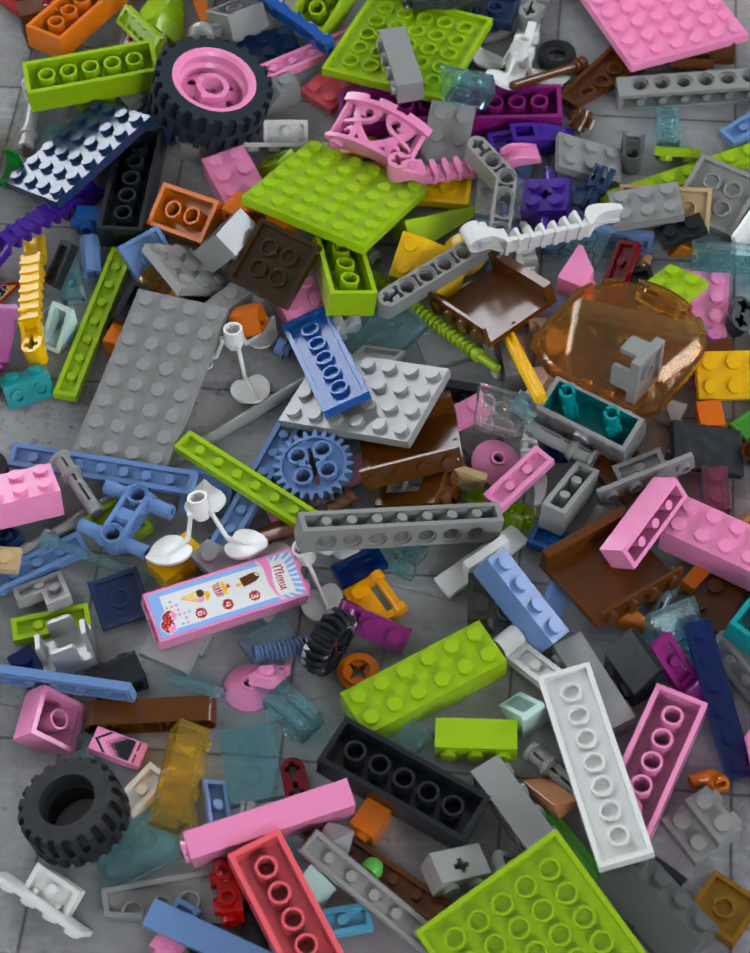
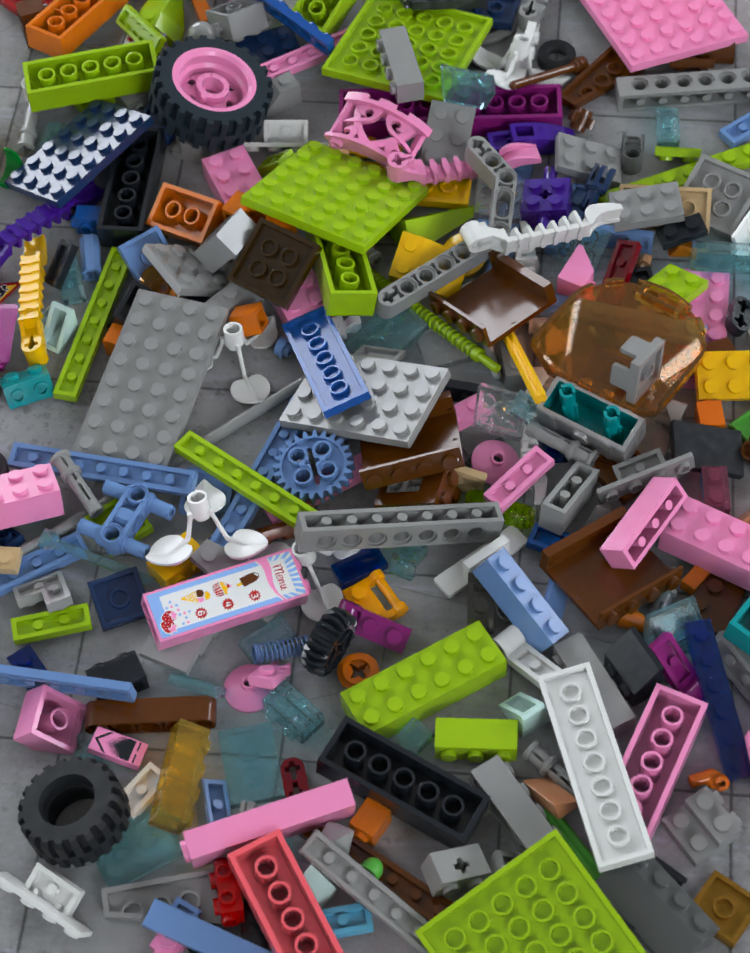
light grey panel [34,614,98,674] -> none
coral plate [300,71,360,116] -> none
nougat pin [324,488,357,510] -> none

